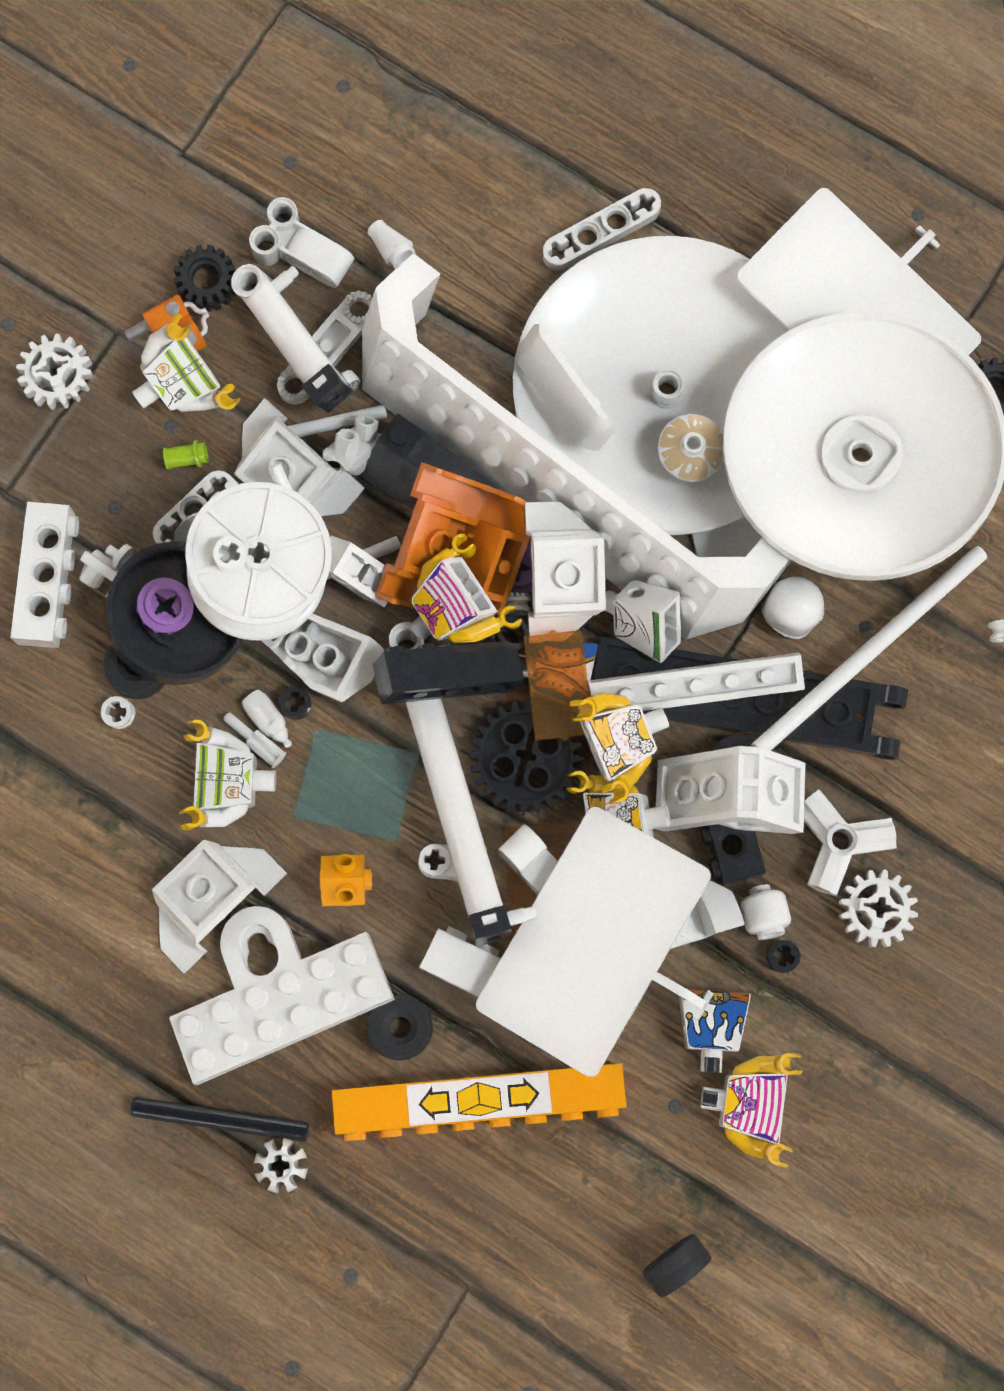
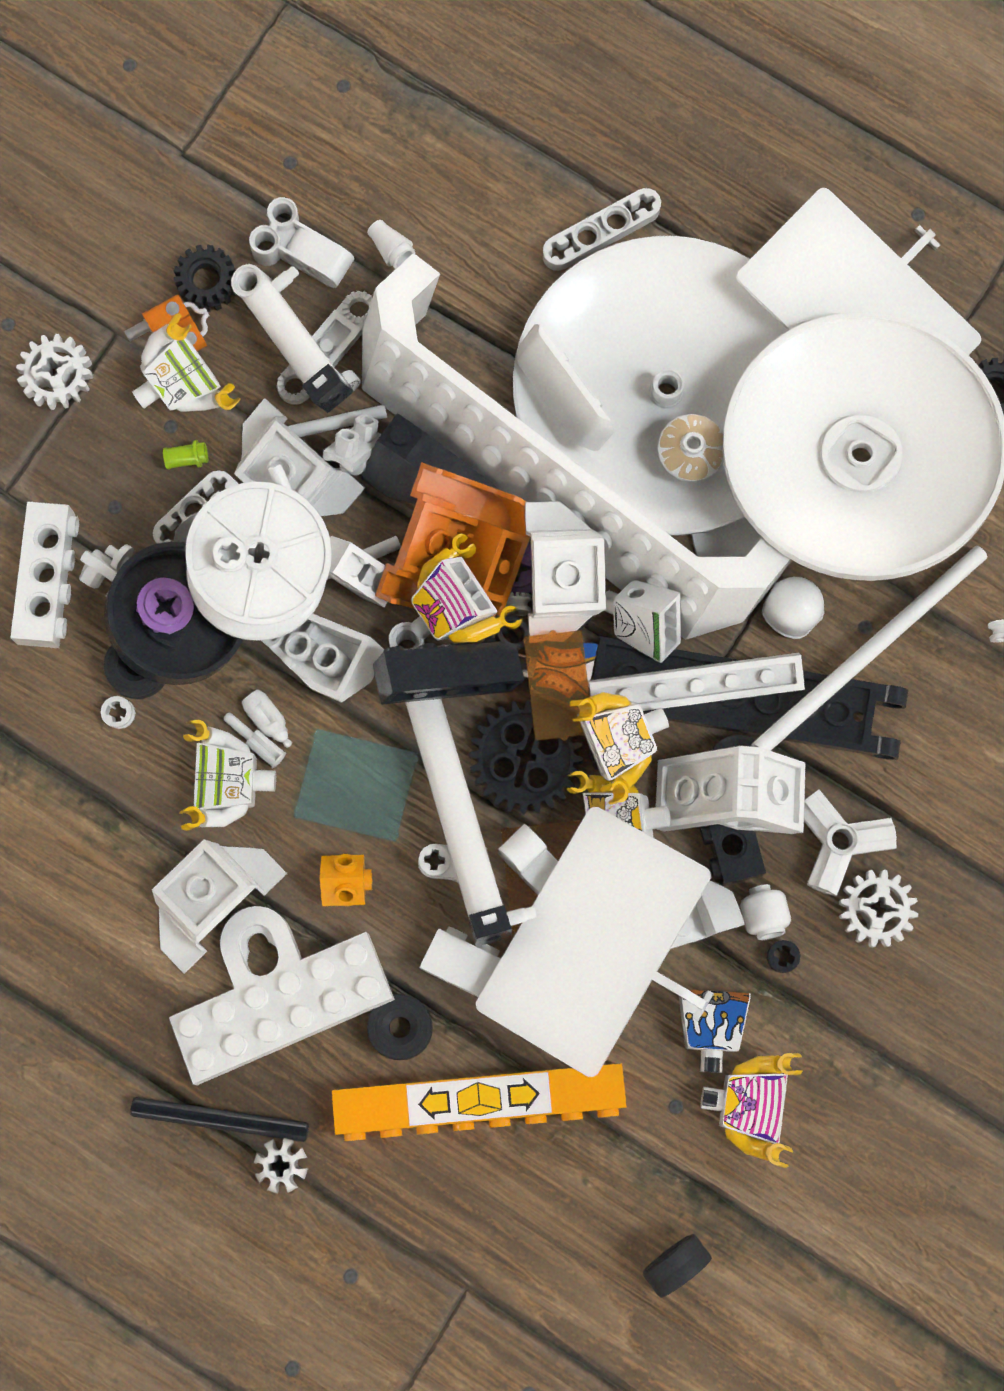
black bush [279,686,312,720] -> none

